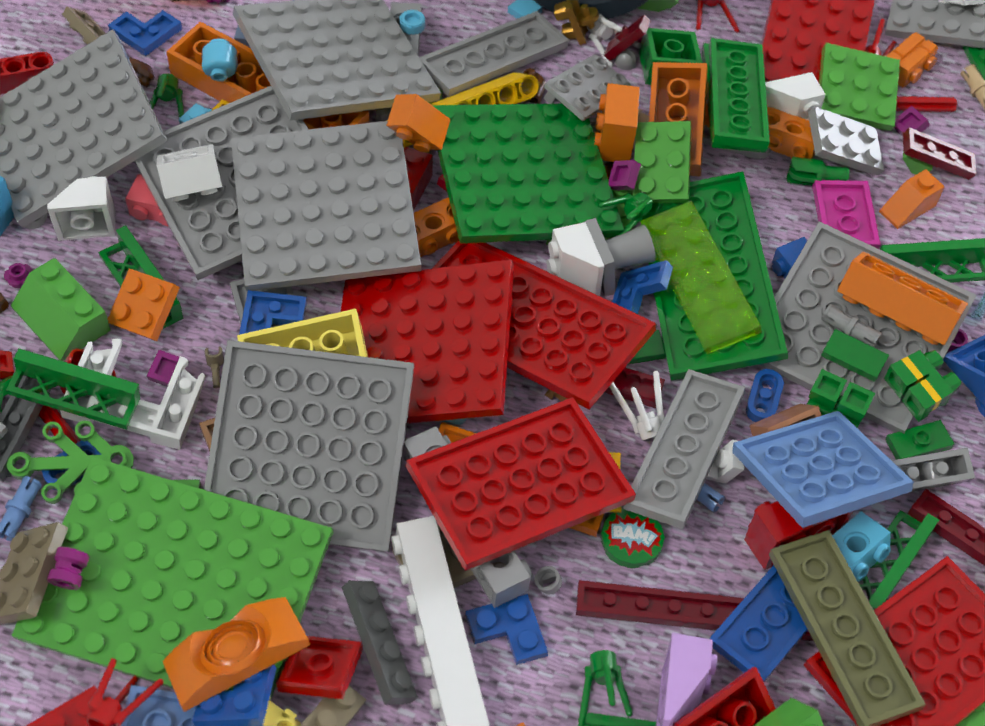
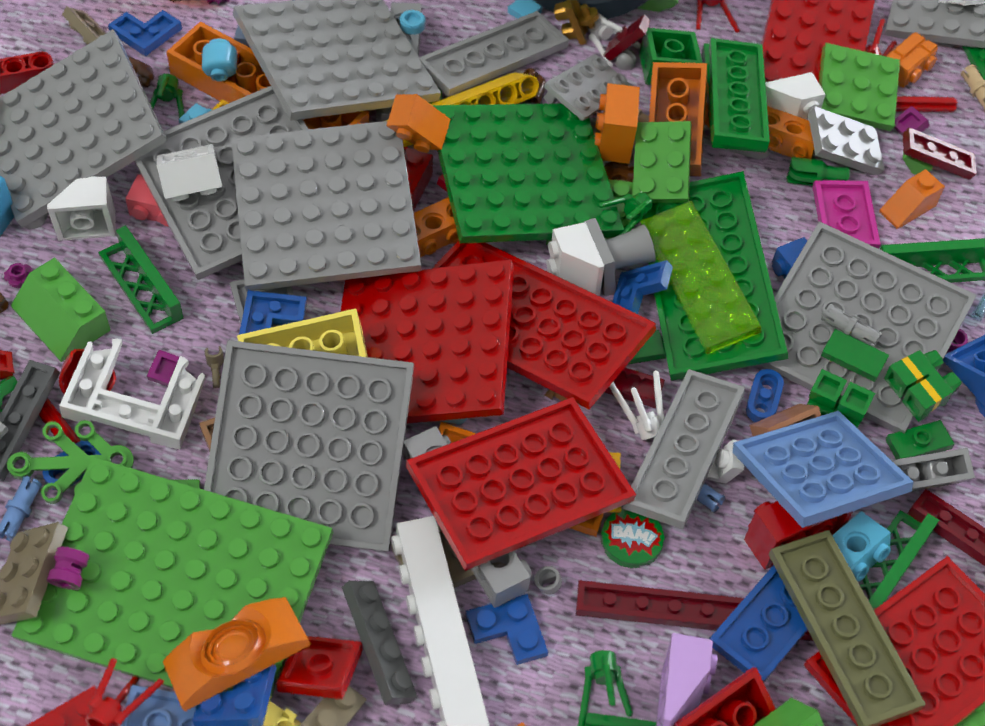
green fence [6,348,140,430] -> none
orange plate [107,268,180,342] -> none
magenta plate [608,160,641,191] -> none
orange slope [837,251,968,345] -> none

